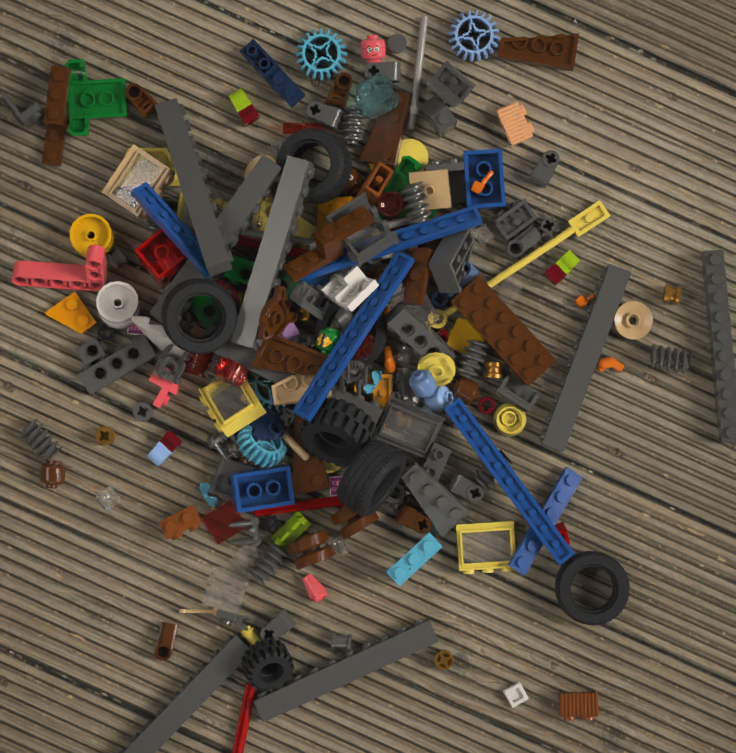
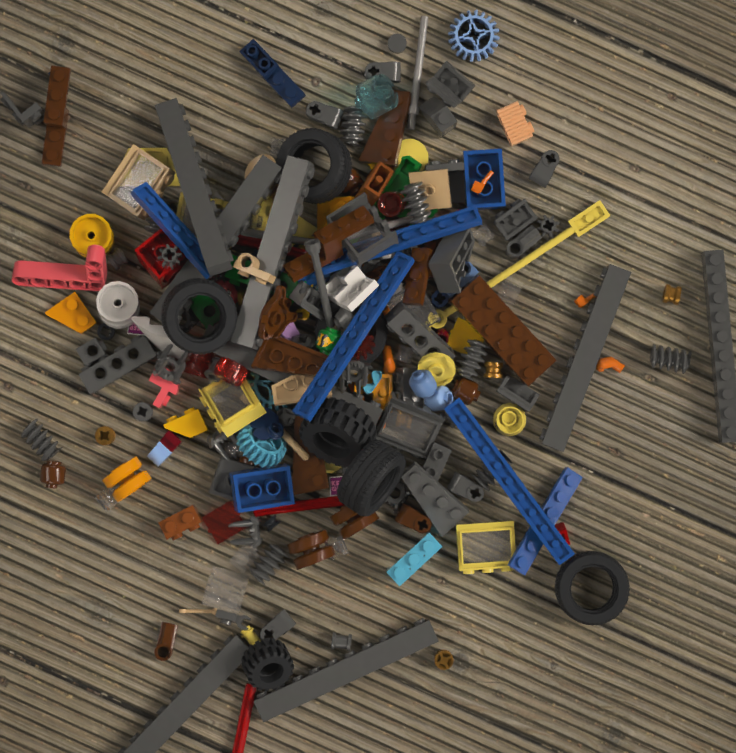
green piece [65,59,128,137] -> none
reddish brown piece [125,83,158,119] -> none
medium azure piece [199,483,218,507] -> none
leg [228,88,260,127] -> none
lime hinge [271,511,311,551] -> none
clear red axle [283,121,321,134] -> none
medium azure gear [296,28,347,80] -> none
coral cone [302,574,328,603] -> none
reddish brown piece [325,72,353,110] -> none
coral head [360,35,386,63] -> none
dark red bush [478,397,495,414] -> none
reddish brown wing [498,33,579,71] -> none
white tile [503,681,529,708] -> none
leg [544,250,581,286] -> none
dark orange brick [558,691,599,721] -> none
tan dish [614,301,653,340] -> none
none -> light orange wheel [102,456,152,503]
none -> dark grey gear [157,244,182,270]
none -> yellow slope [163,407,209,438]
none -> tan plate [233,253,276,285]
none -> dark grey piece [304,239,335,328]

